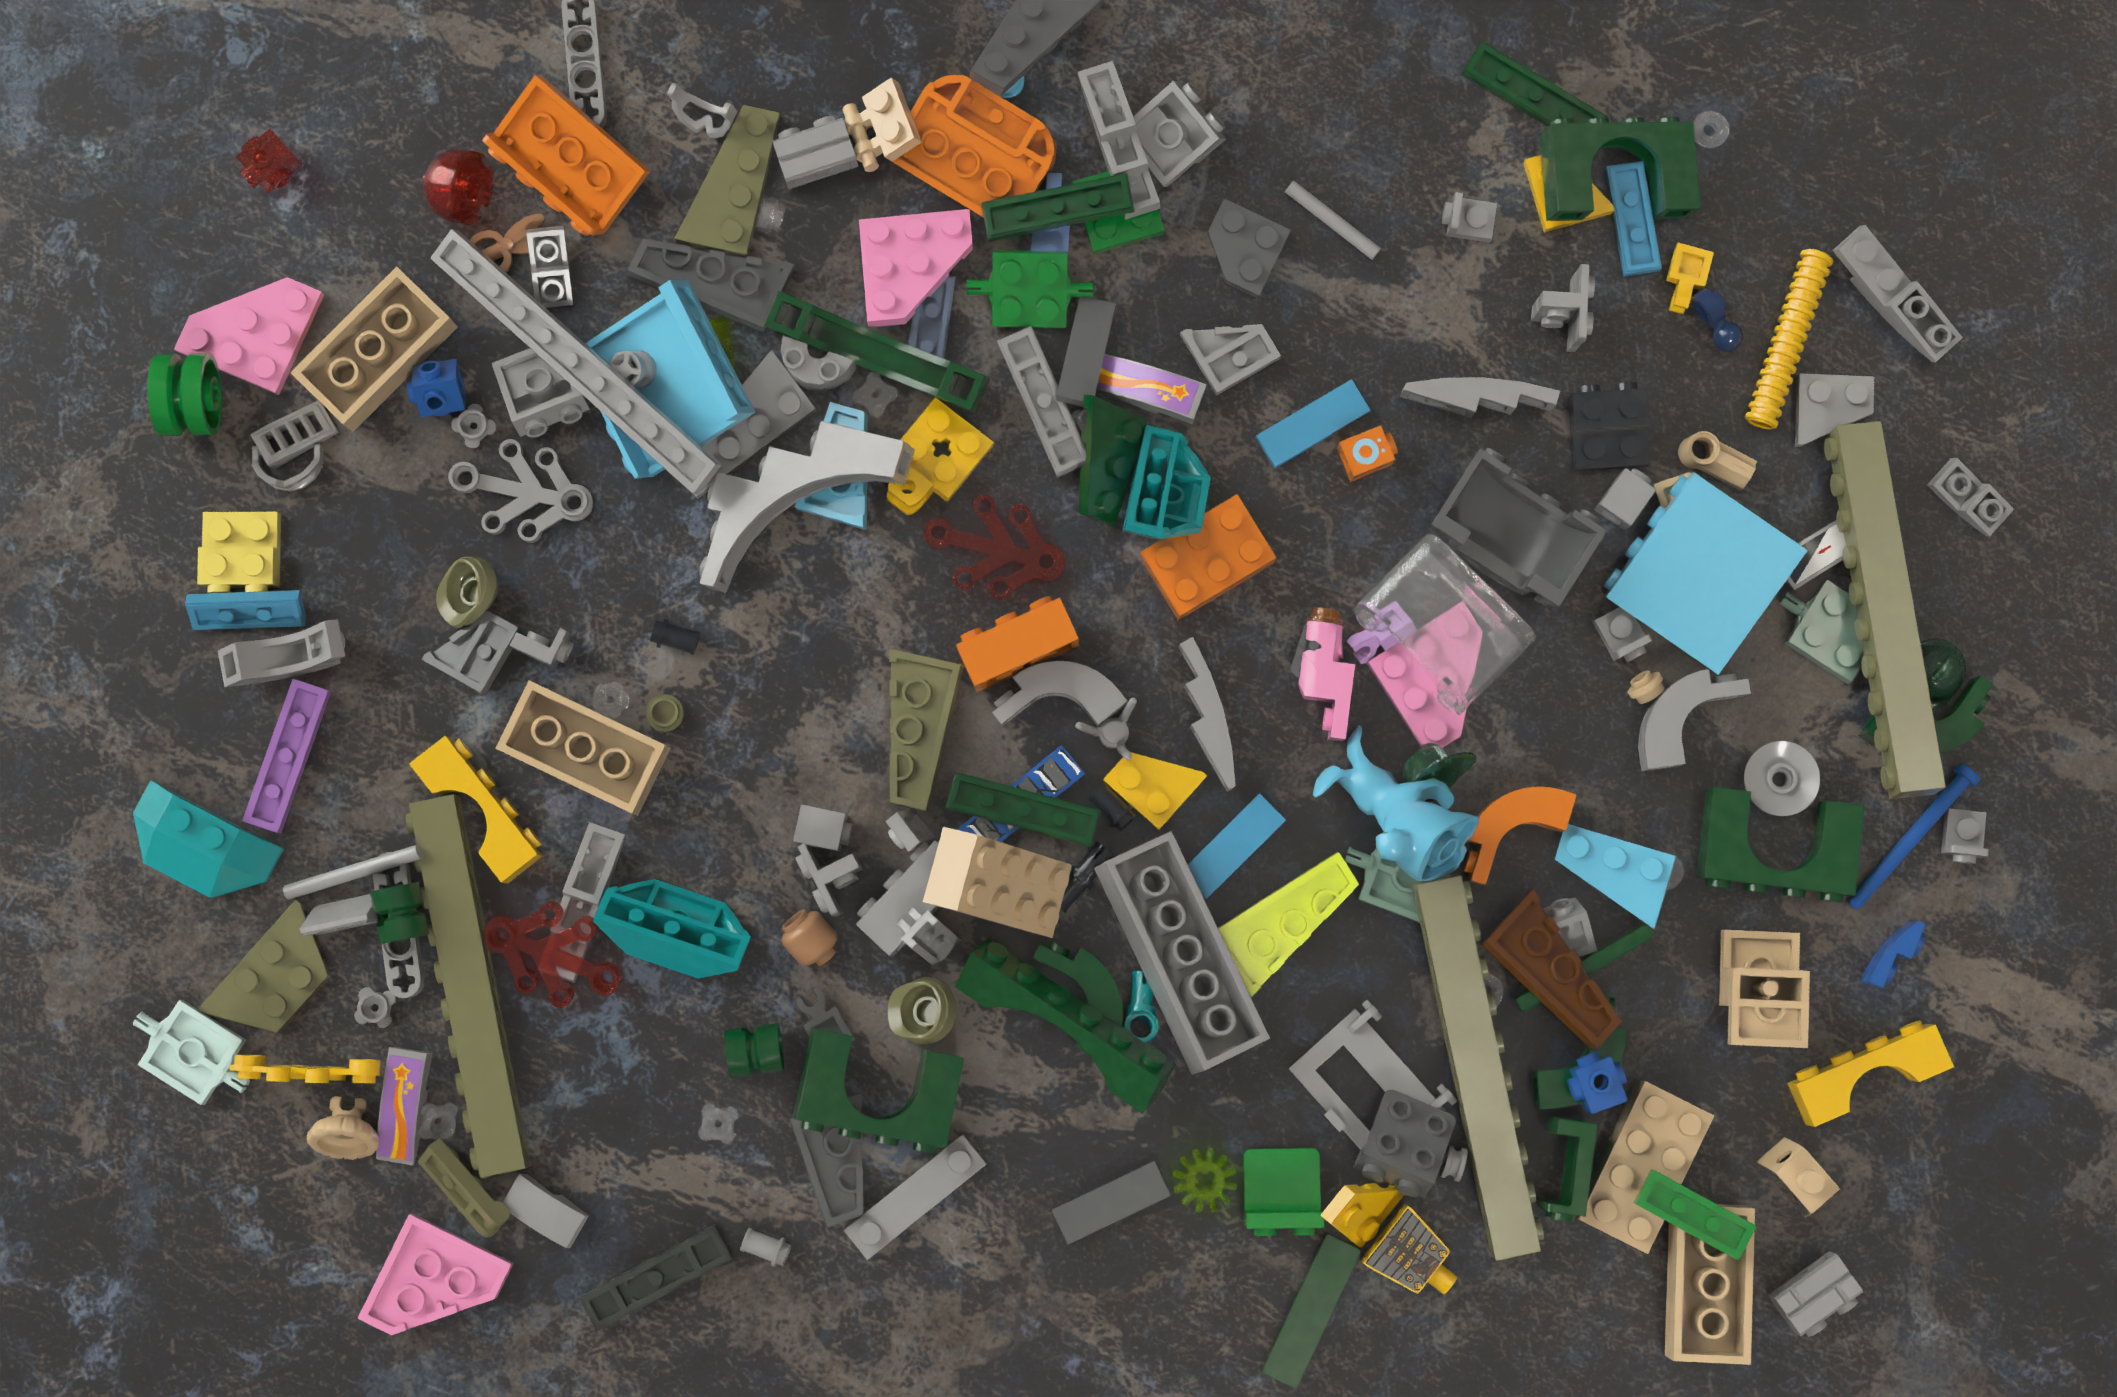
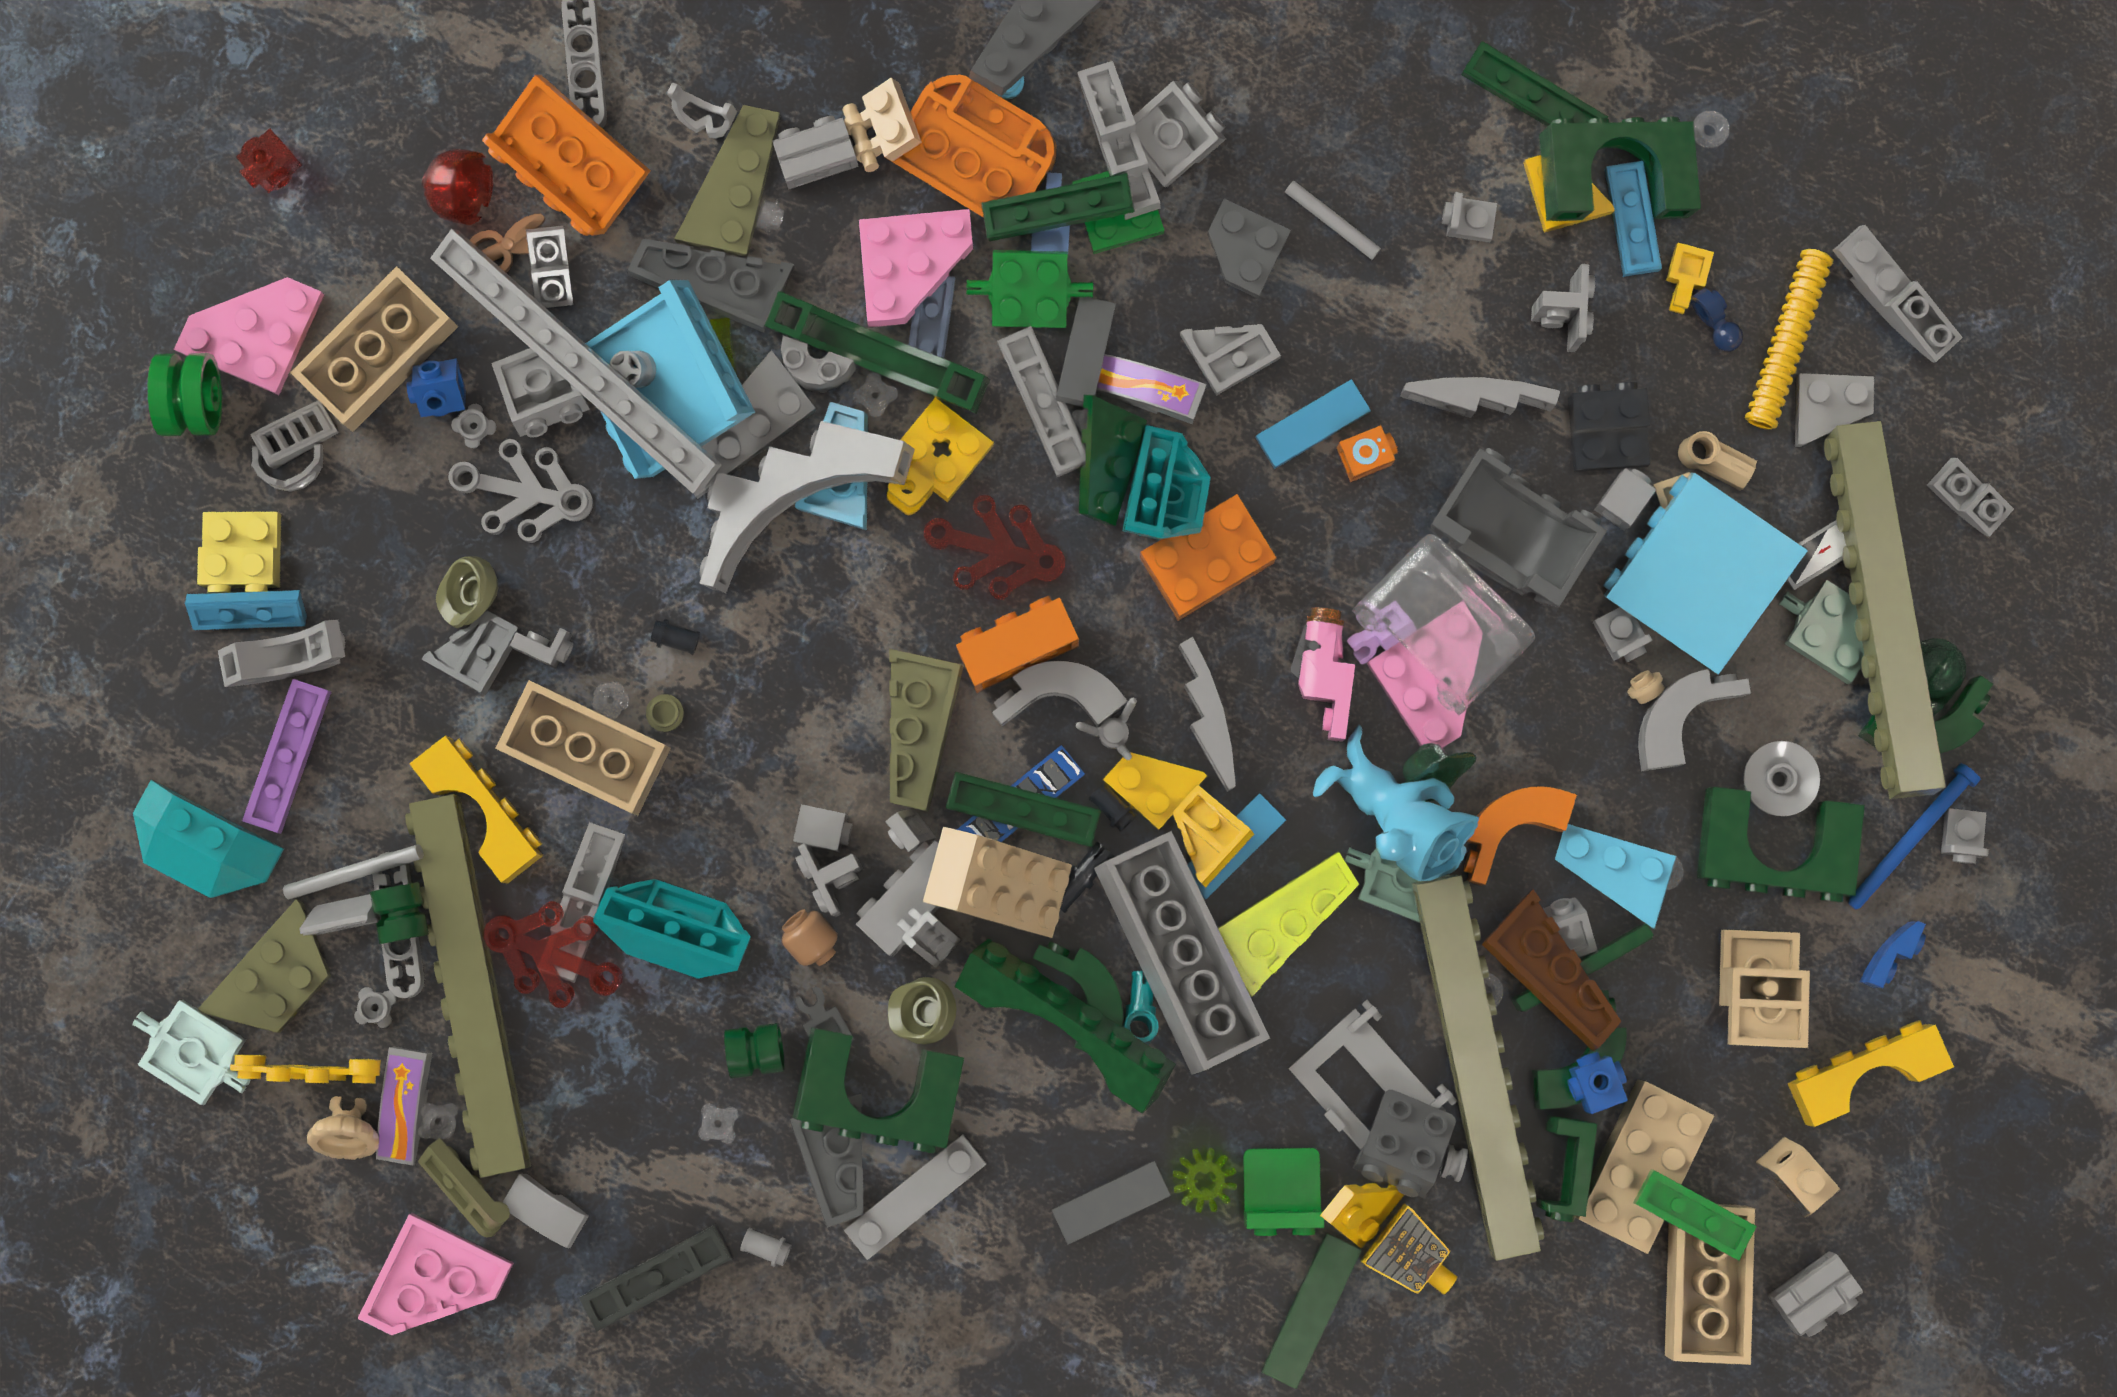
none -> yellow wing [1173,785,1254,888]

